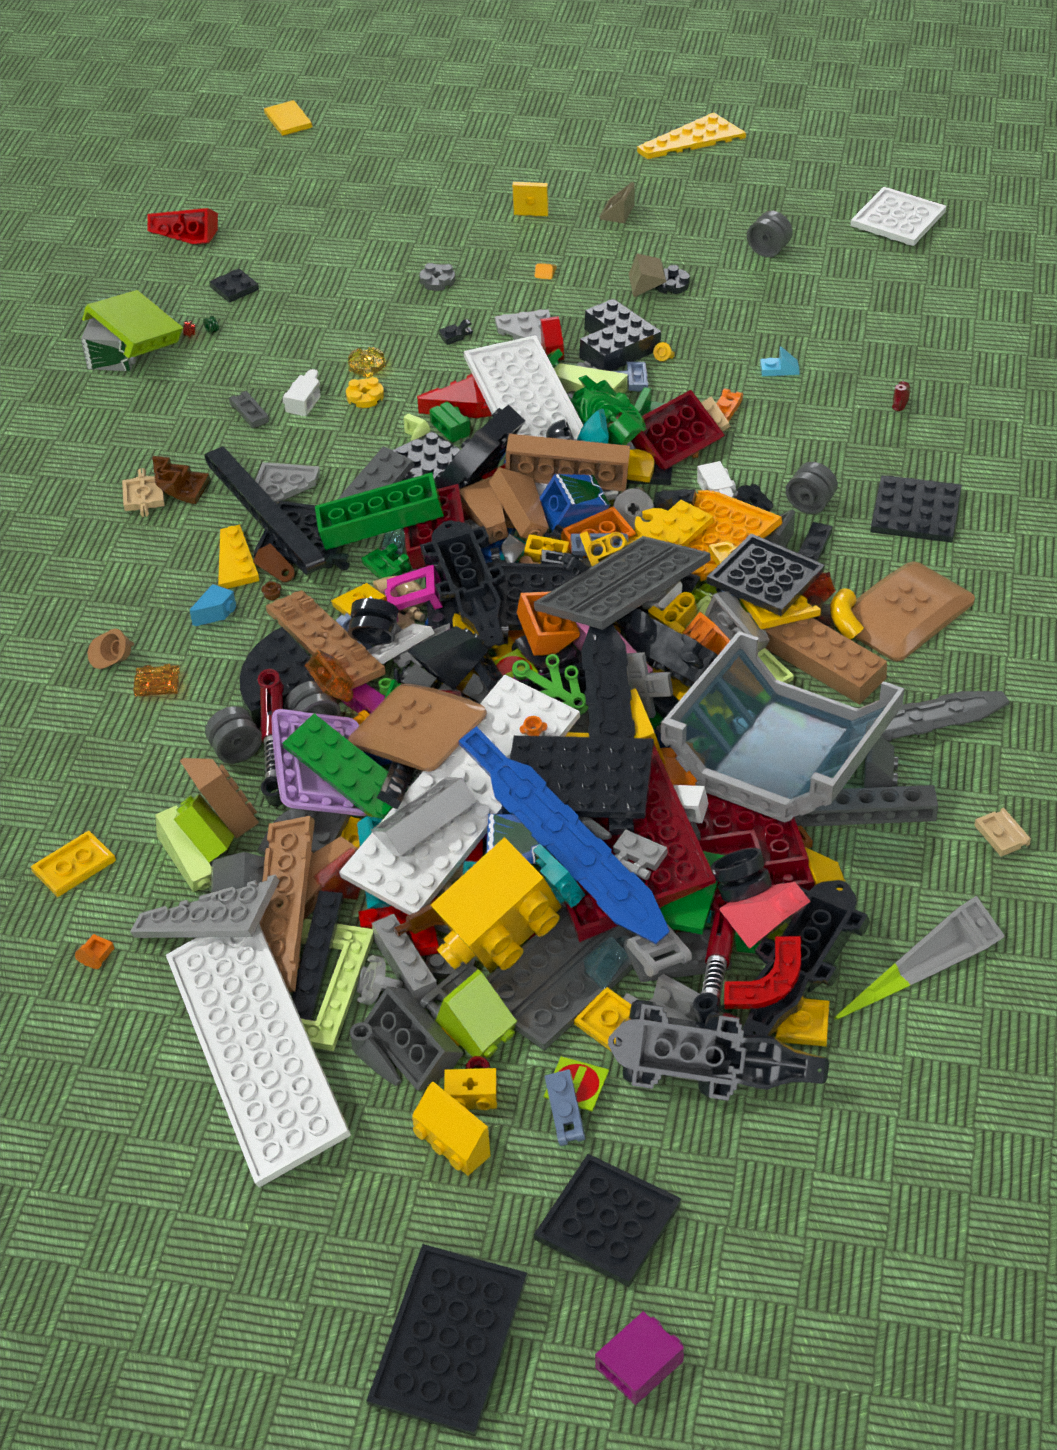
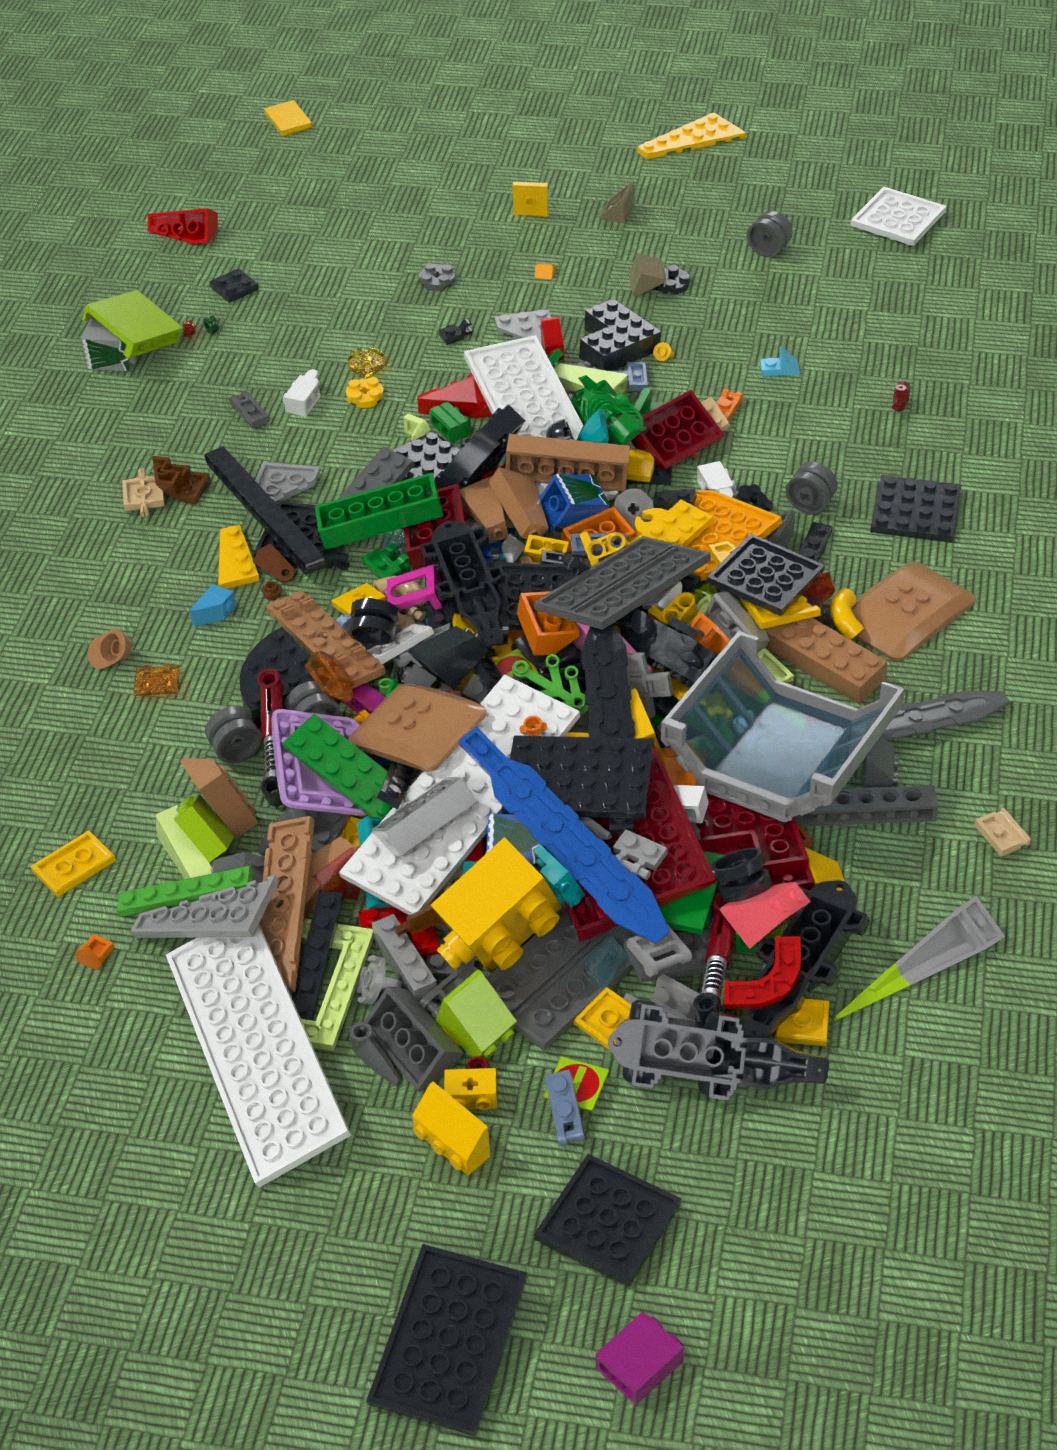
none -> bright green plate [117,866,253,917]
none -> black plate [667,616,704,639]

